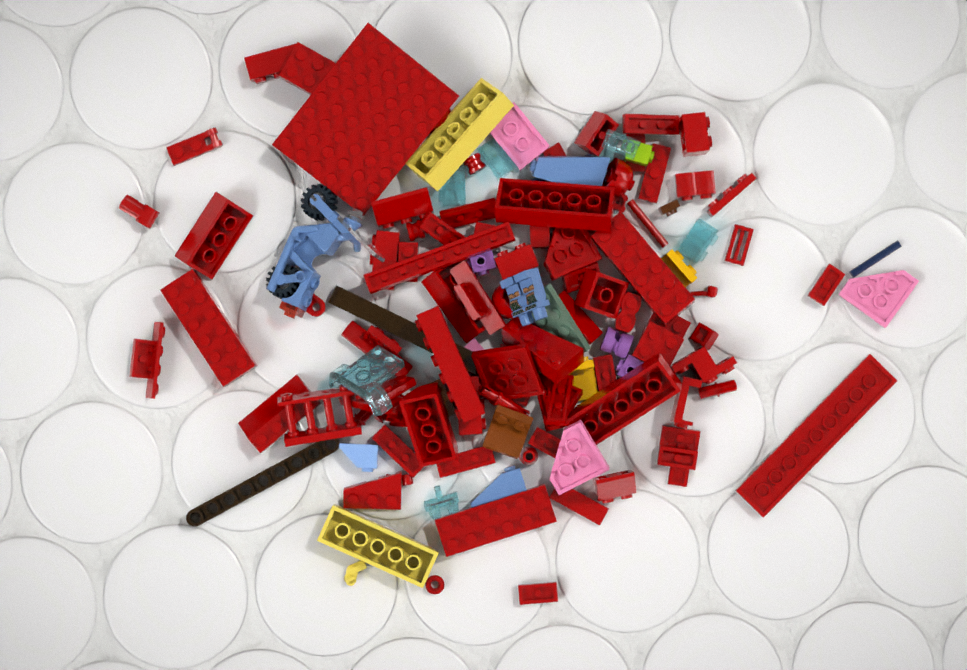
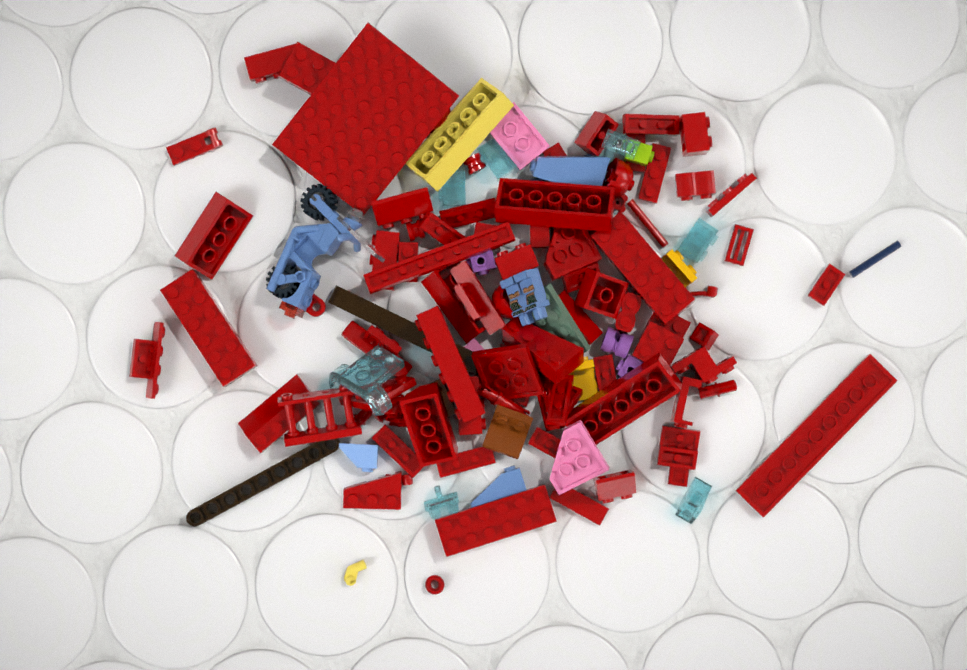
red piece [119,195,160,229] -> none
light yellow brick [317,504,439,588] -> none
red plate [518,582,558,605] -> none
red cone [519,446,538,466] -> none
reddish brown plate [658,199,680,217] -> none
bright pink plate [838,270,919,328] -> none
none -> clear light blue slope [675,477,712,524]

